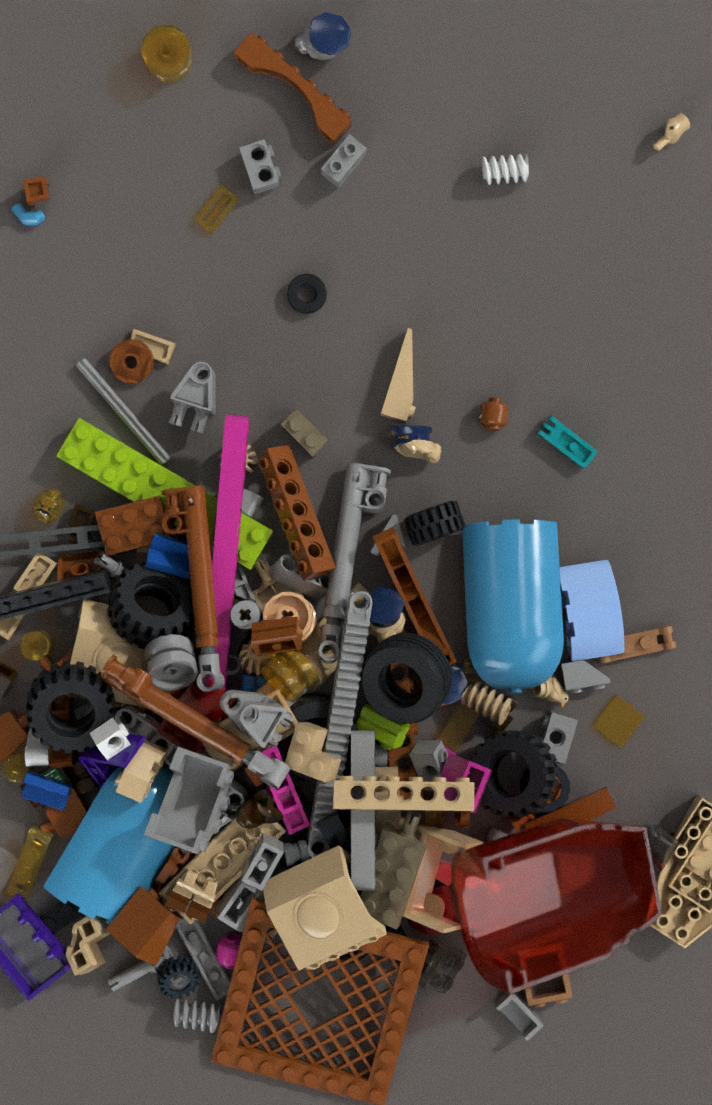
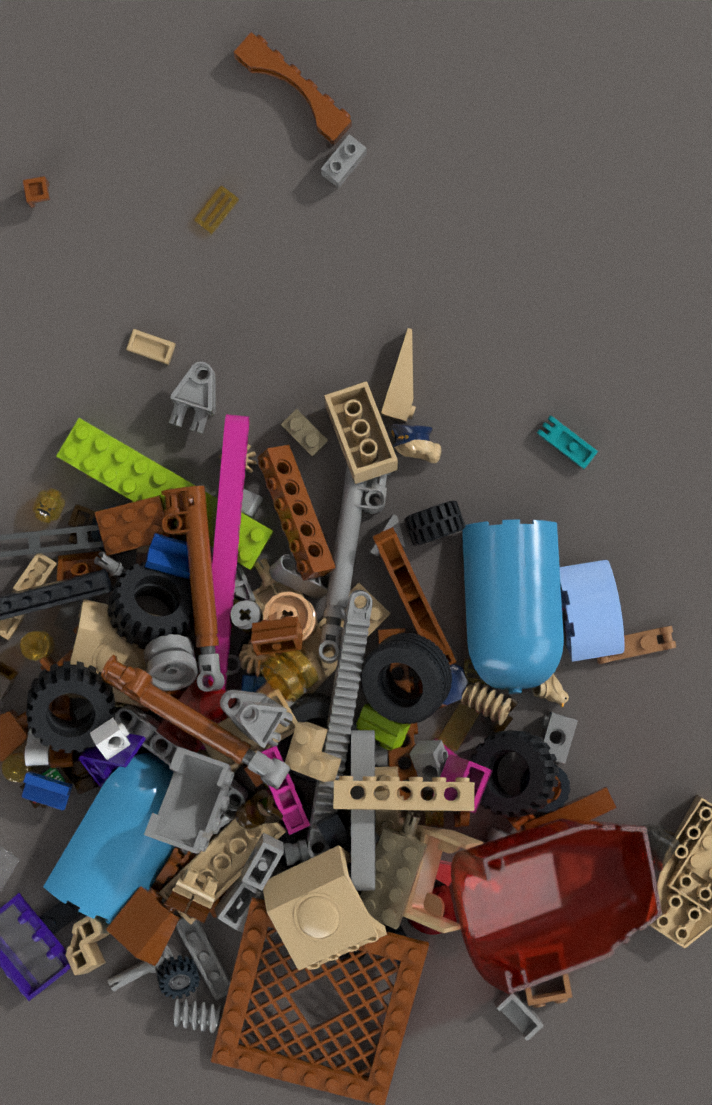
clear yellow plate [5,825,53,902] -> none
dark azure arm [11,203,45,226] -> none
dark orange torso [39,787,89,838] -> none
light grey axle [76,358,170,465] -> none
dark orange tile [109,339,154,384] -> none
tan brick [116,740,169,803] -> none
clear yellow wheel [141,25,193,82] -> none
dark pink head [215,933,242,969] -> none
light grey brick [239,139,282,194] -> none
black tyre [287,273,327,314] -> none
dark blue piece [295,12,351,60] -> none
dark blue piece [361,587,405,644] -> none
clear smoke plate [418,939,468,994] -> none
dark orange head [479,398,509,430] -> none
white piece [482,154,529,185] -> none
light grey slope [559,660,610,694] -> none
clear yellow piece [592,695,645,748] -> none
tan piece [653,113,690,152] -> none
none -> tan brick [324,381,398,484]

